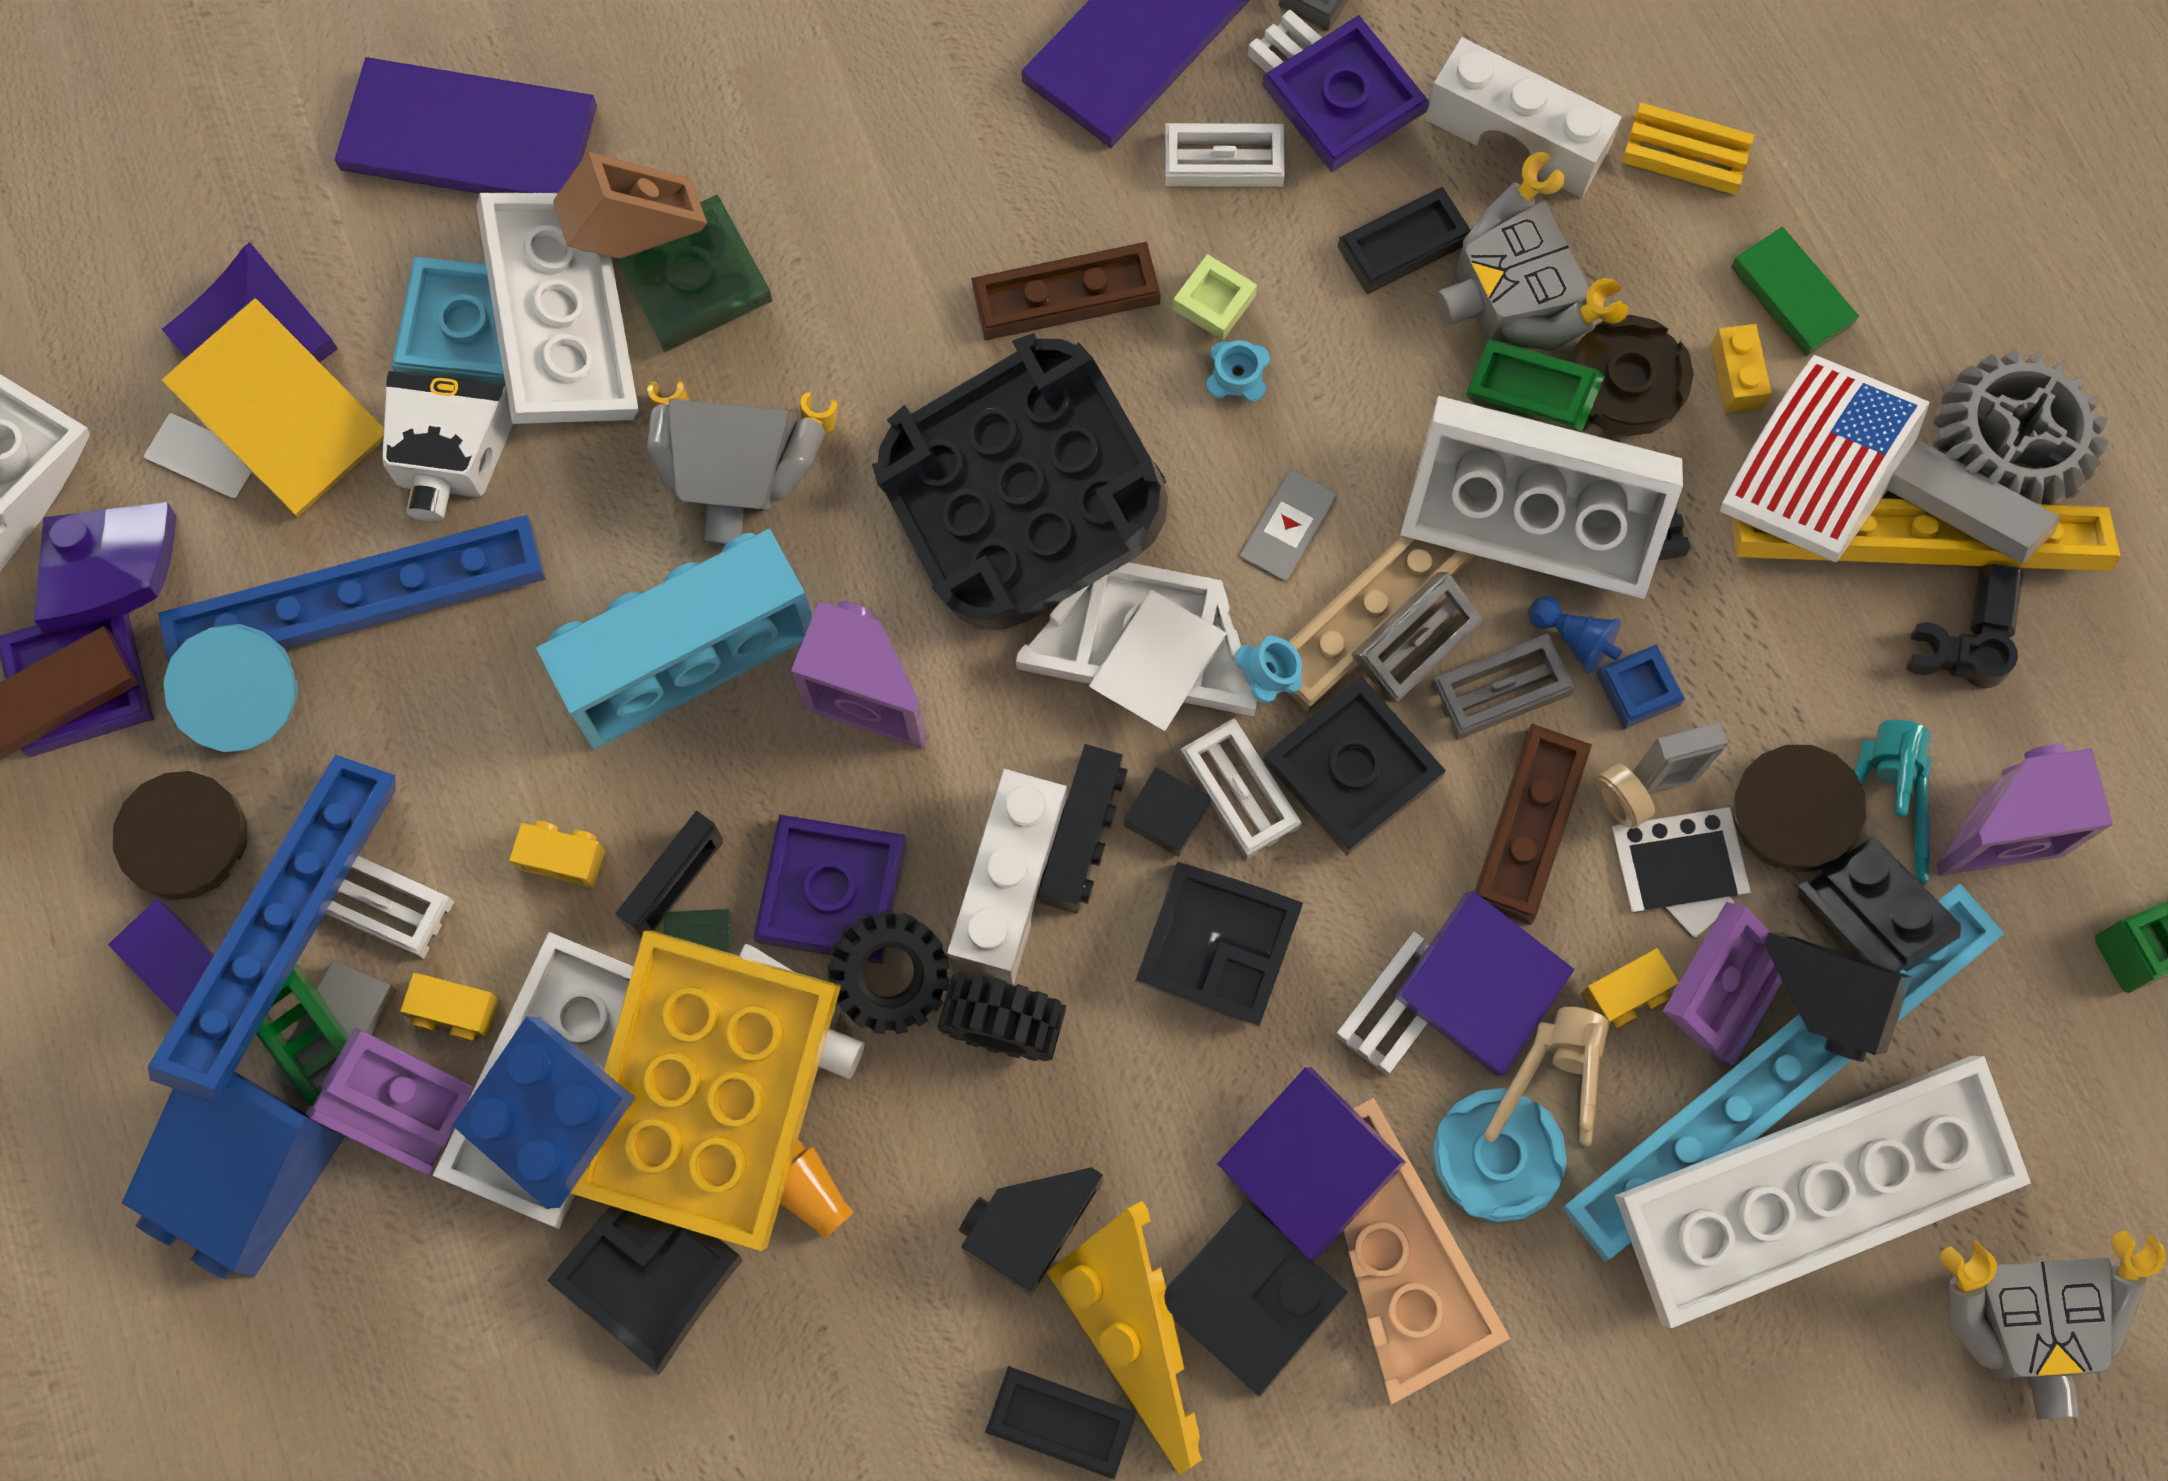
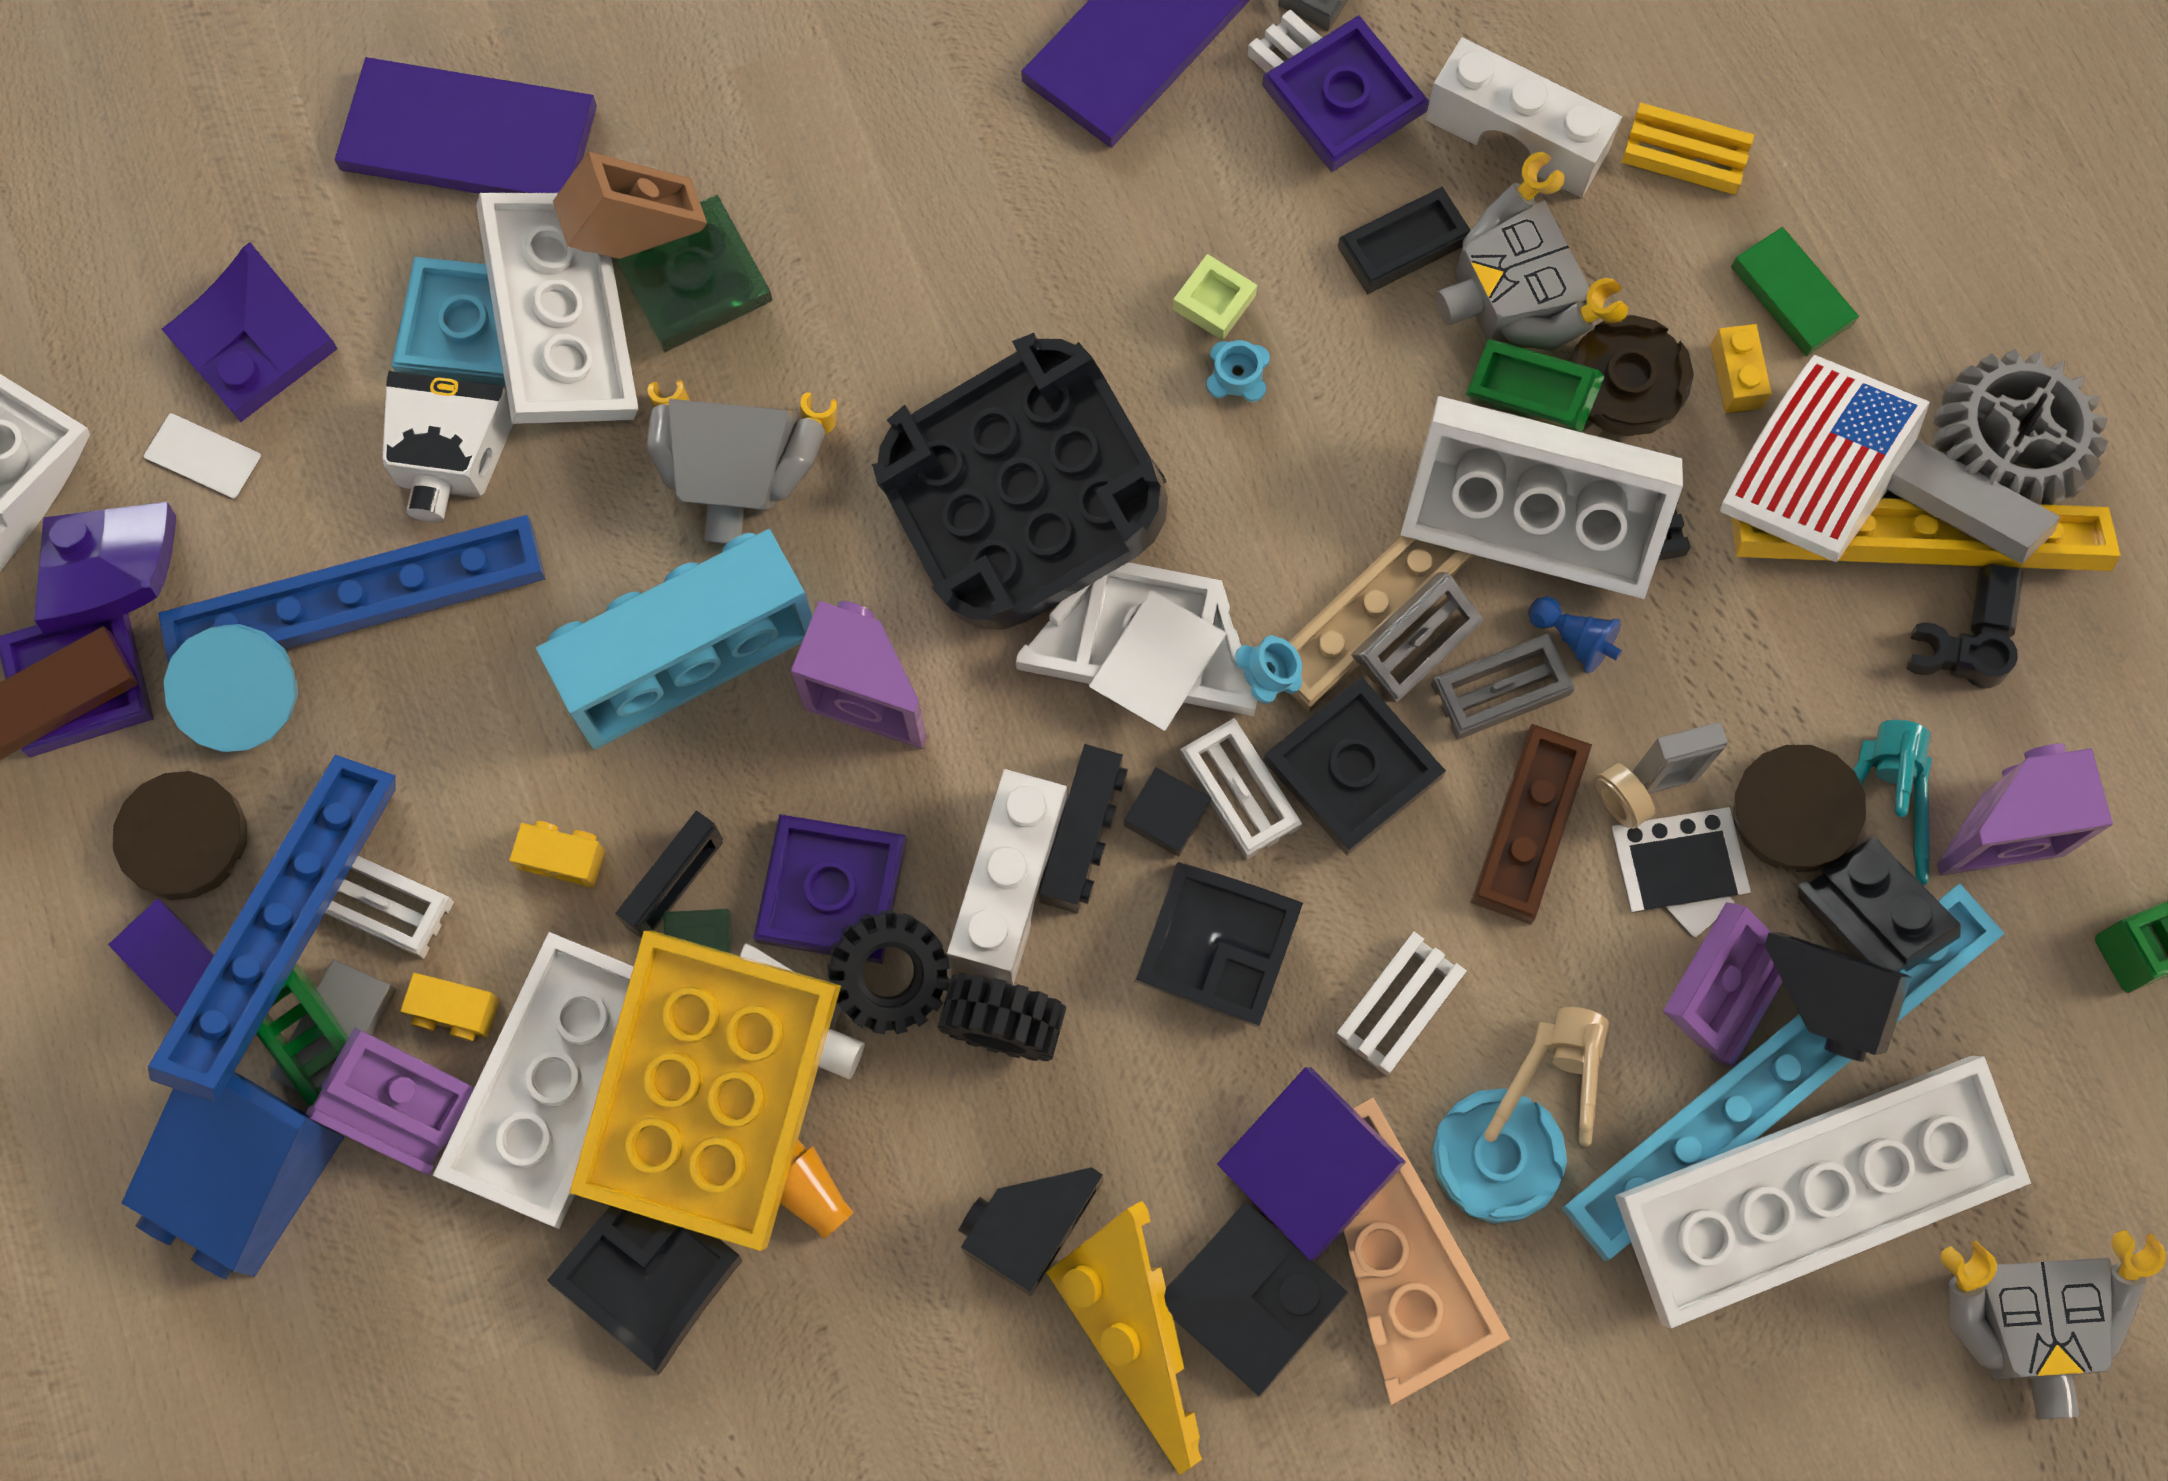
yellow tile [161,298,384,518] -> none
blue plate [452,1016,635,1209] -> none
reddish brown tile [971,242,1161,340] -> none
black tile [985,1366,1137,1480] -> none
white tile [1165,123,1285,187] -> none
light grey sticker [1240,470,1337,580] -> none
dark purple tile [1394,891,1575,1076] -> none
yellow piece [1581,948,1679,1029] -> none
blue tile [1596,644,1685,729] -> none

